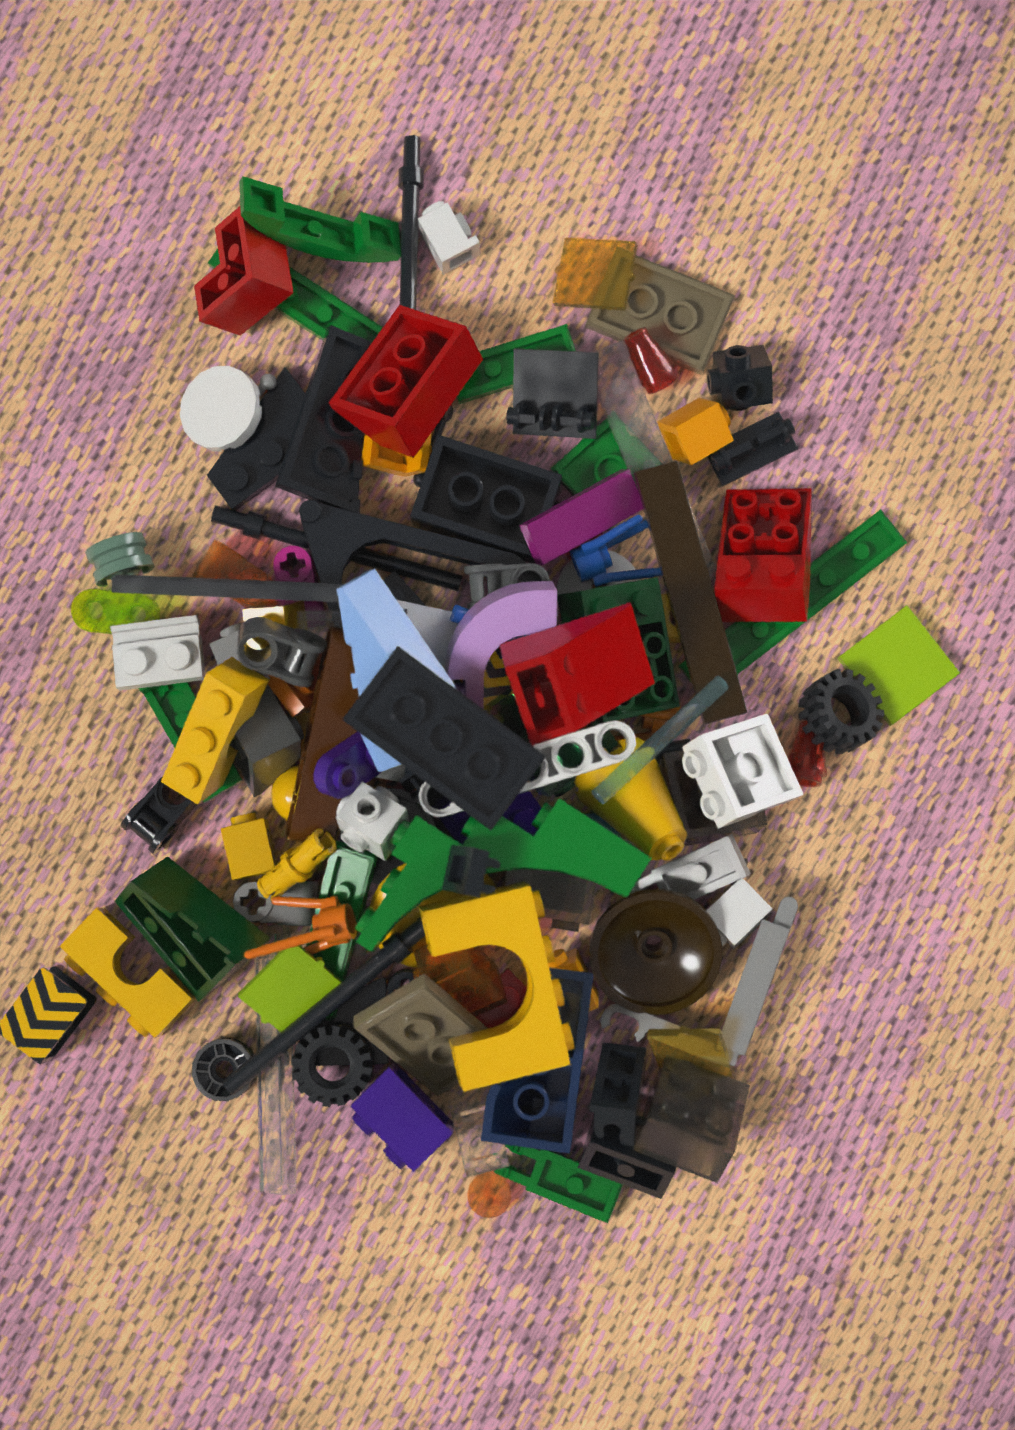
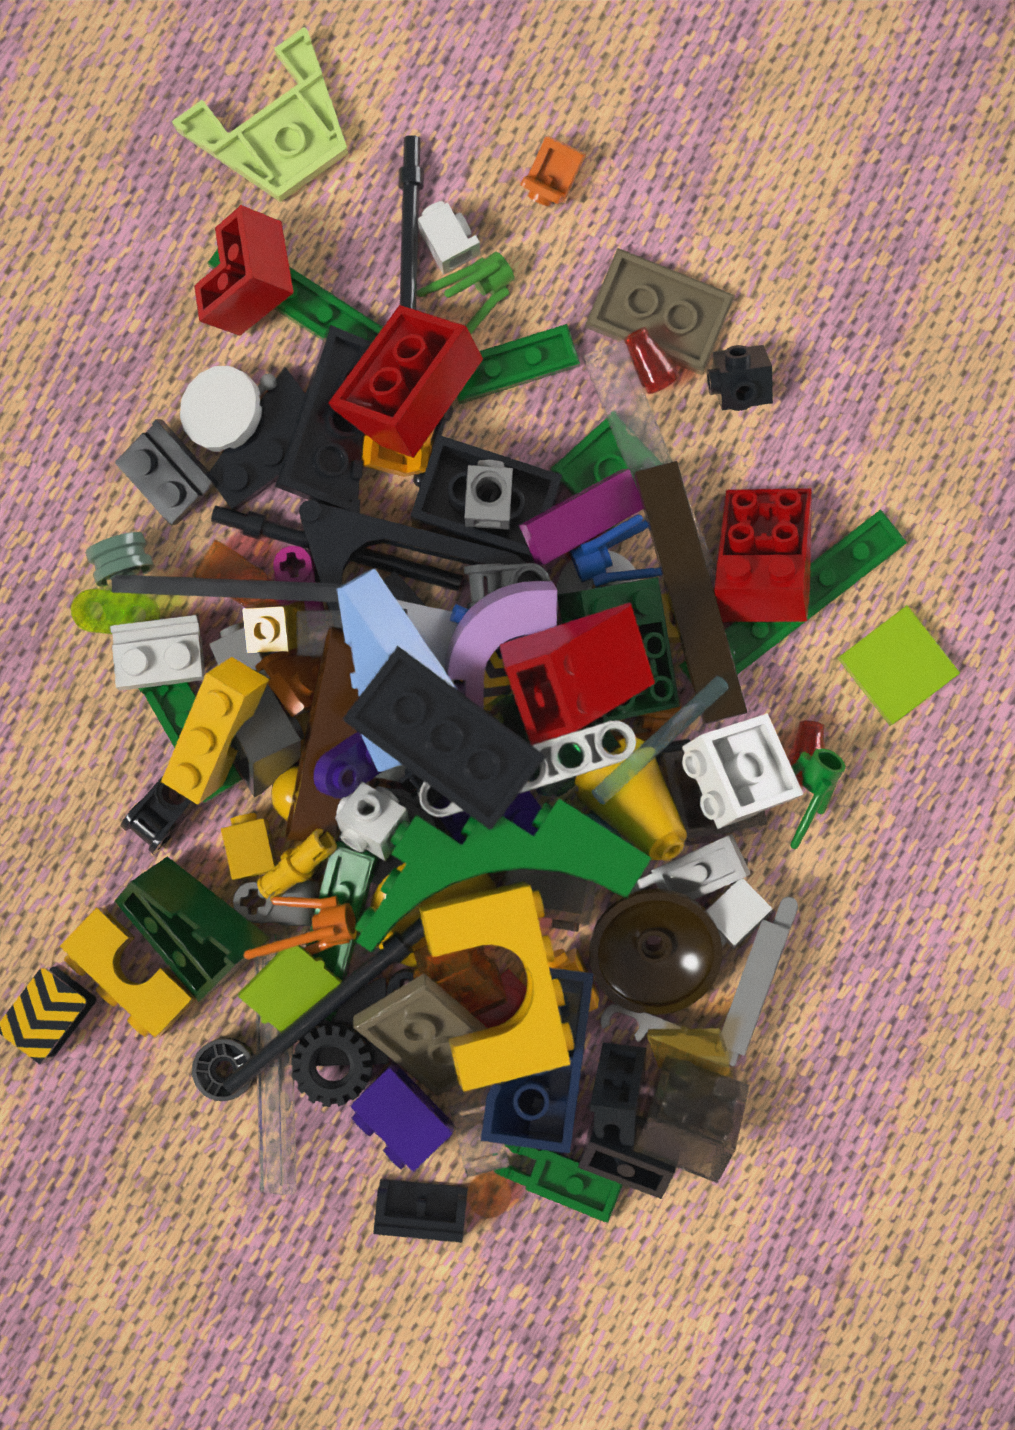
dark grey piece [237,617,327,687] -> none
green slope [239,176,401,263] -> none
black tile [442,844,501,898] -> none
black hinge [506,348,599,439] -> none
clear yellow piece [552,238,638,311] -> none
light orange brick [657,397,734,466] -> none
black hinge [707,411,798,487] -> none
black tyre [798,669,884,754] -> none
none -> plate [115,419,218,525]
none -> yellowish green wing [172,26,348,202]
none -> black hinge [373,1179,468,1243]
none -> bright green plant [417,252,515,334]
none -> light grey brick [464,460,513,529]
none -> orange bracket [520,135,586,207]
none -> green plant [790,748,846,849]

